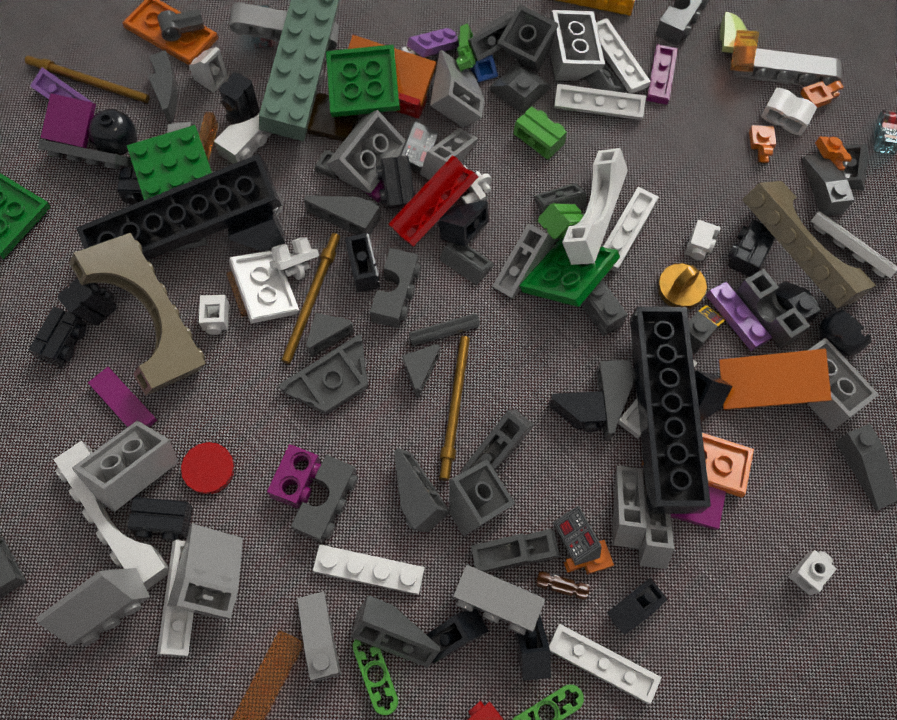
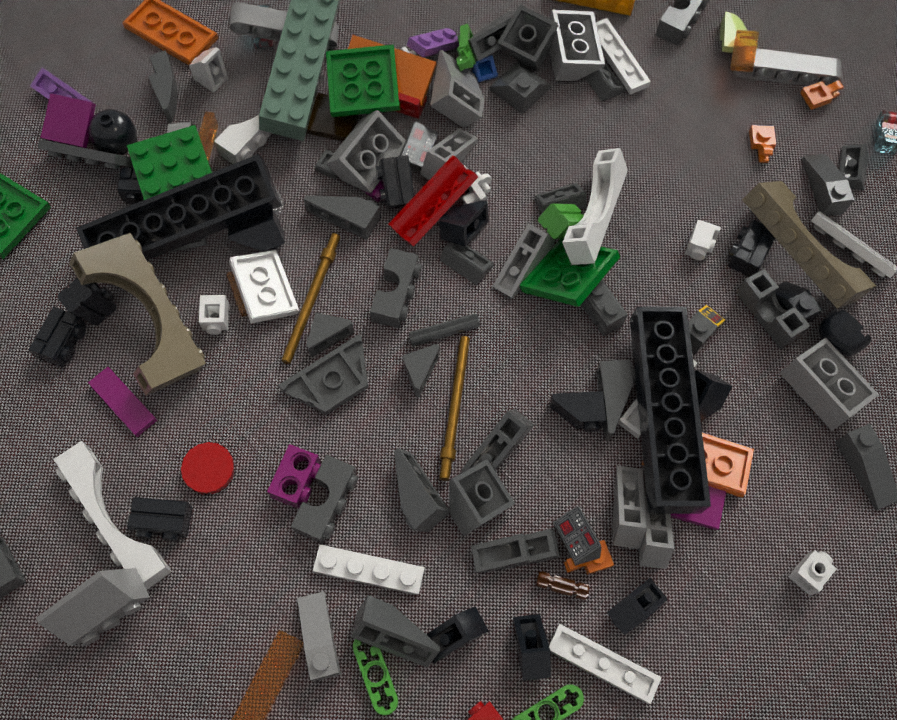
pearl gold bar [25,55,150,103] -> none
light grey slope [72,420,178,512] -> none
dark grey piece [157,9,205,41] -> none
white plate [157,540,194,656] -> none
light grey slope [167,524,243,619] -> none
black brick [219,72,260,124] -> none
white hips [269,237,319,280] -> none
black brick [345,233,380,292] -> none
light grey slope [453,565,545,635] -> none
bright green brick [513,106,567,160] -> none
white plate [554,84,646,120] -> none
white plate [603,187,659,273] -> none
tile [646,44,678,105] -> none
pearl gold tile [658,263,707,309] -> none
medium lavender plate [706,281,772,351] -> none
orange tile [719,349,832,410] -> none
white brick [761,88,817,135] -> none
orange plate [815,136,852,171] -> none

